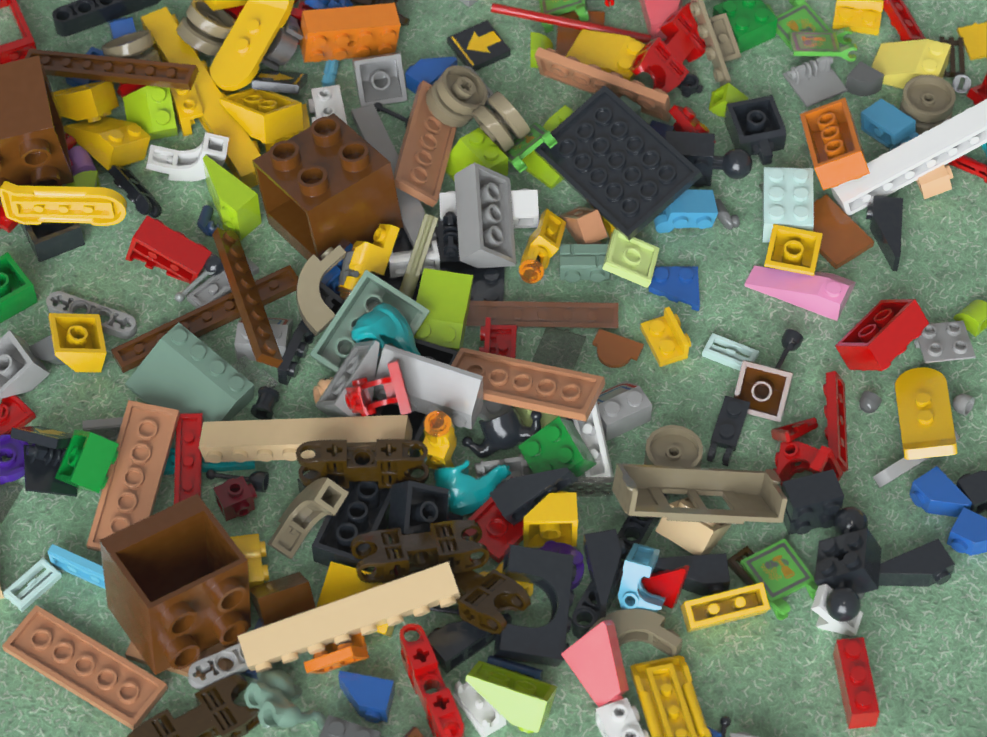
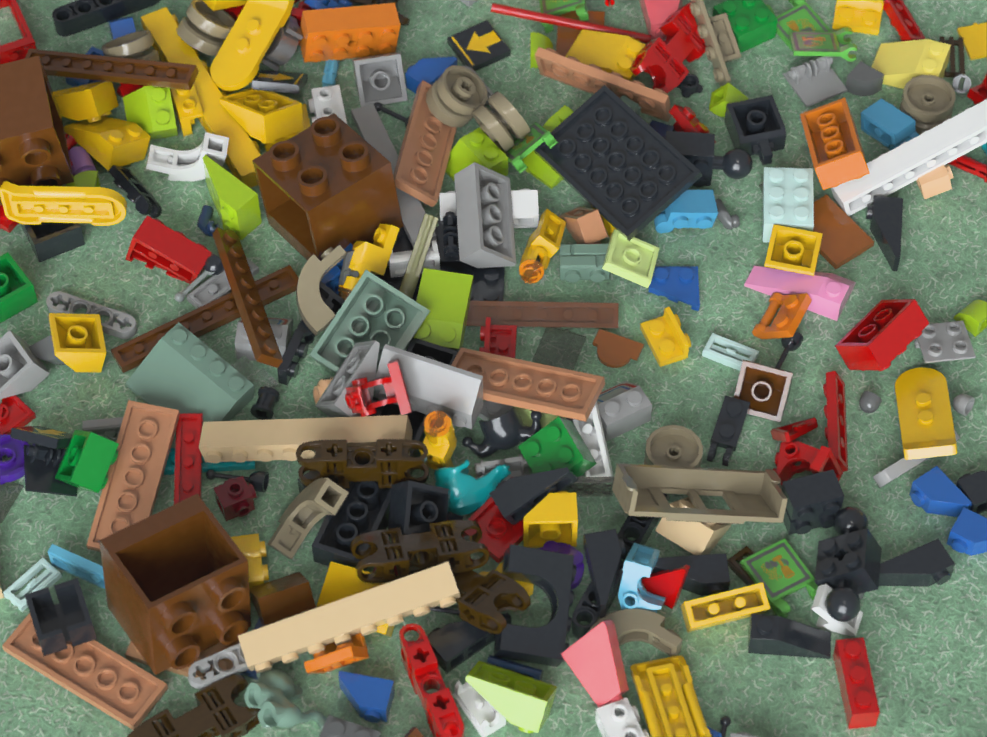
teal piece [351,303,421,357] -> none
none -> black piece [25,578,97,656]
none -> black slope [748,614,831,659]
none -> orange plate [752,292,812,340]

